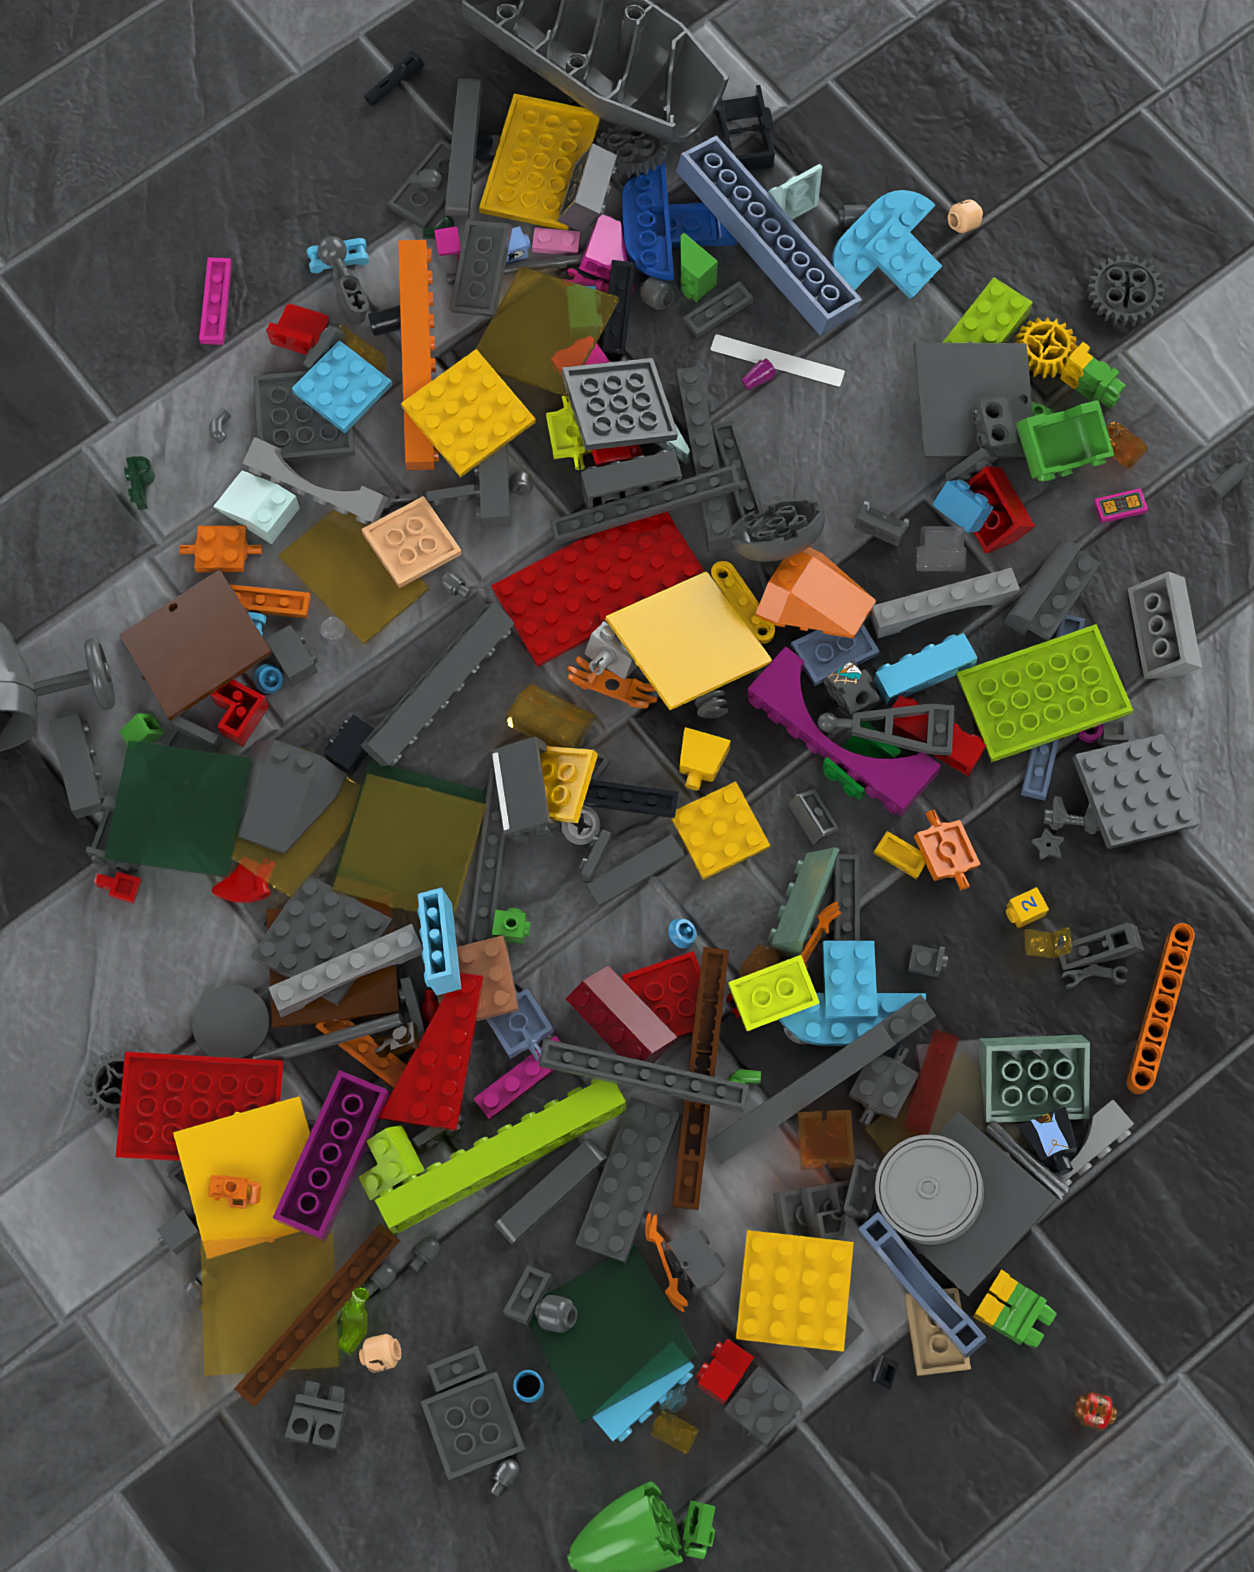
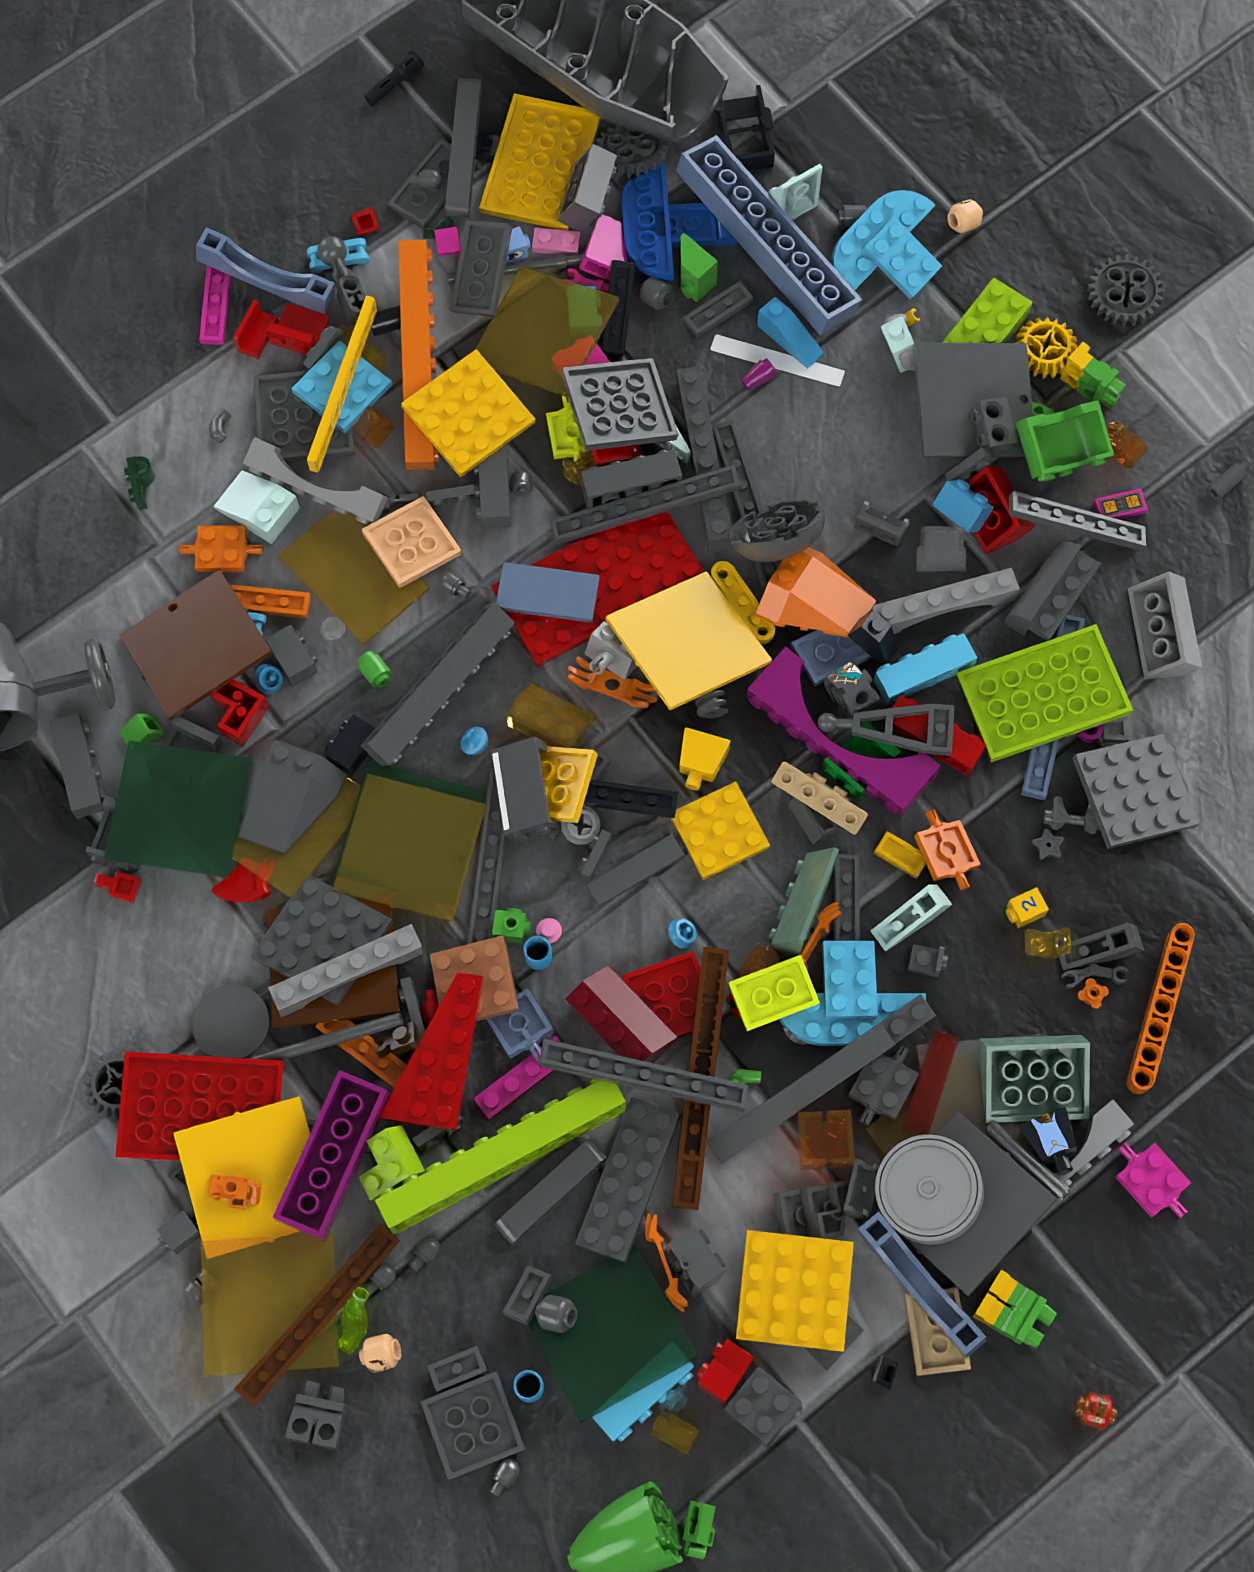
medium azure brick [417,887,461,995] -> none
none -> sand blue arch [196,227,335,314]
none -> red panel [233,300,279,359]
none -> yellow tile [307,295,377,473]
none -> red slope [350,207,380,237]
none -> clear orange panel [352,406,395,448]
none -> bright green brick [358,651,392,688]
none -> dark azure hat [460,727,488,755]
none -> sand blue tile [496,562,600,623]
none -> dark azure piece [523,936,552,970]
none -> bright pink plate [536,918,562,944]
none -> clear yellow bracket [562,451,599,487]
none -> dark azure slope [757,297,824,369]
none -> tan bracket [772,762,868,835]
none -> black slope [847,609,898,666]
none -> light aqua slope [871,884,952,951]
none -> light aqua torso [881,308,920,373]
none -> dark grey plate [1009,491,1146,551]
none -> orange plate [1078,978,1109,1009]
none -> dark pink plate [1115,1143,1191,1219]

